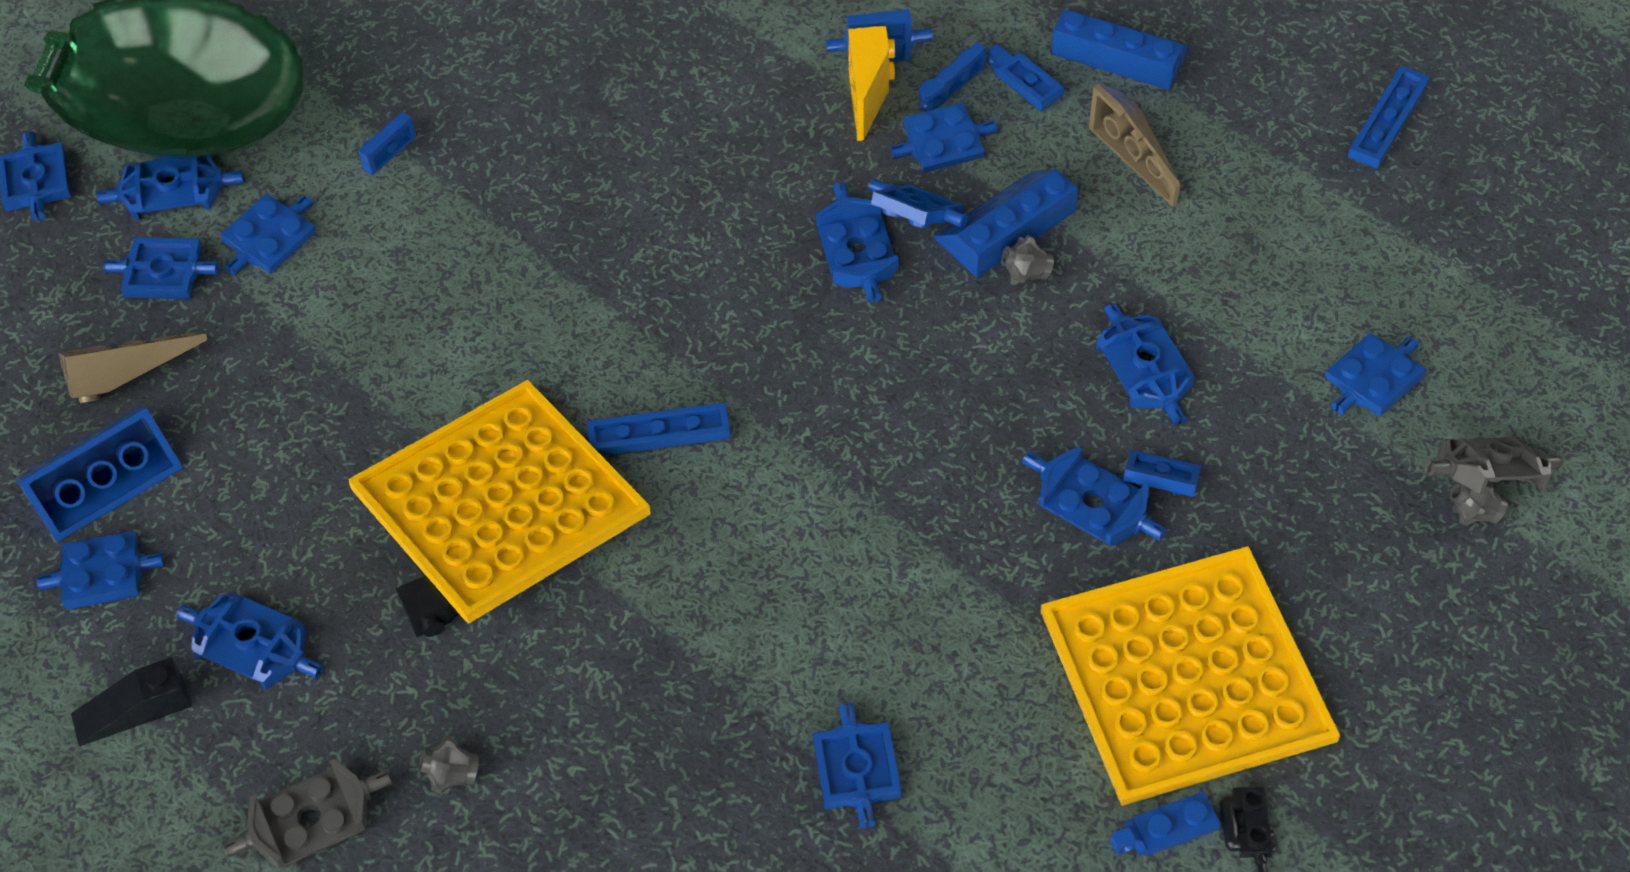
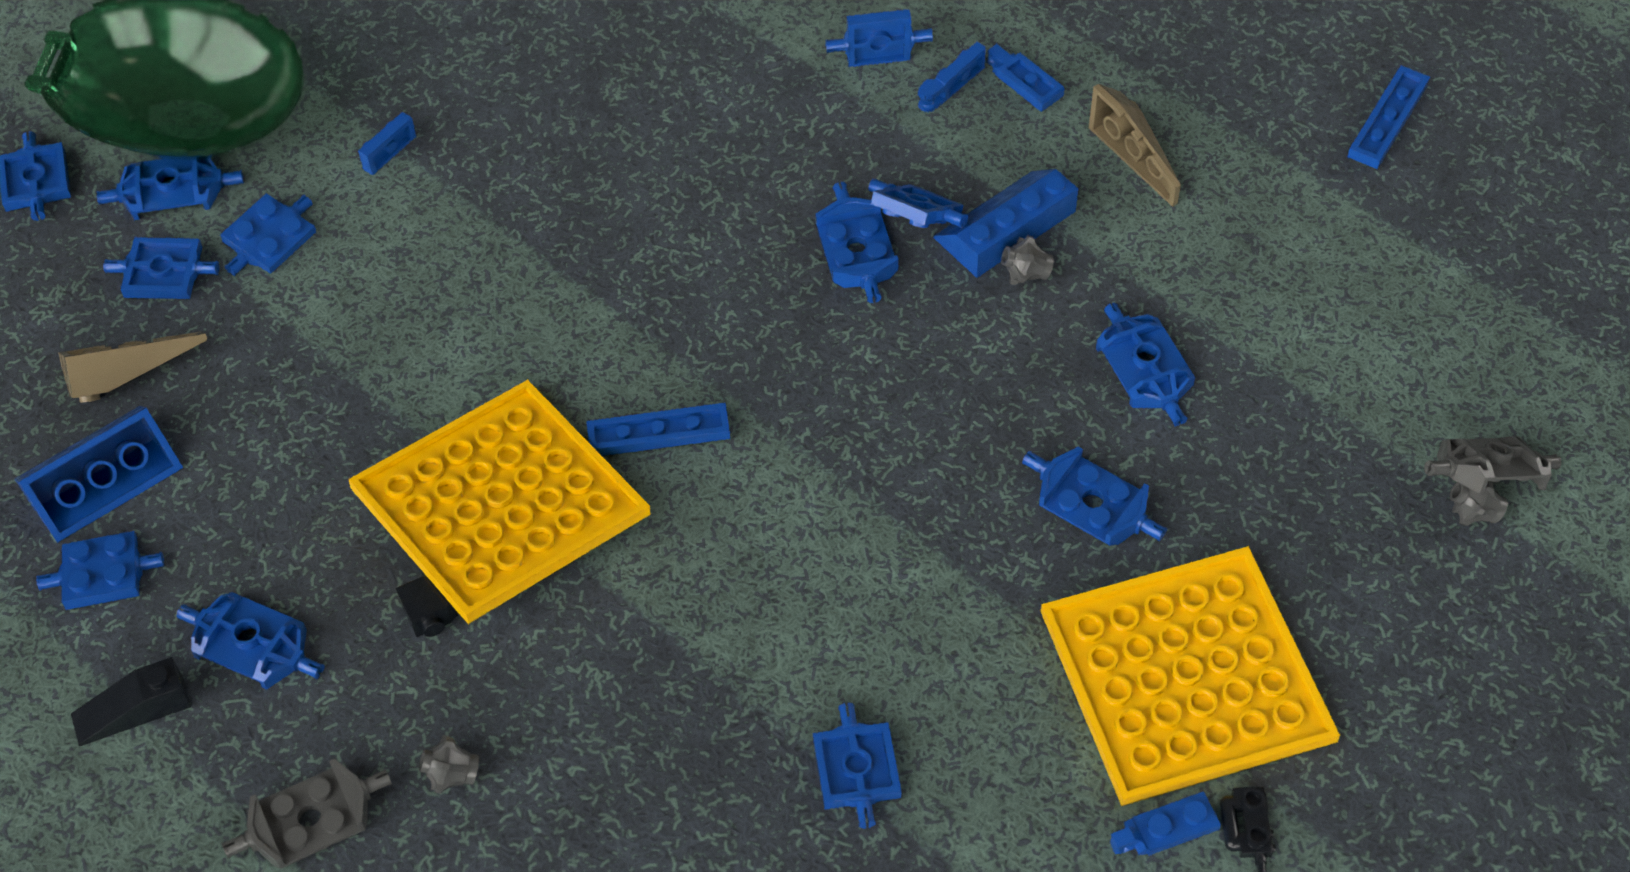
yellow slope [848,26,895,141] -> none
blue plate [890,102,997,173] -> none
blue slope [1051,9,1190,90] -> none
blue plate [1123,449,1201,497] -> none
blue plate [1325,333,1426,417] -> none

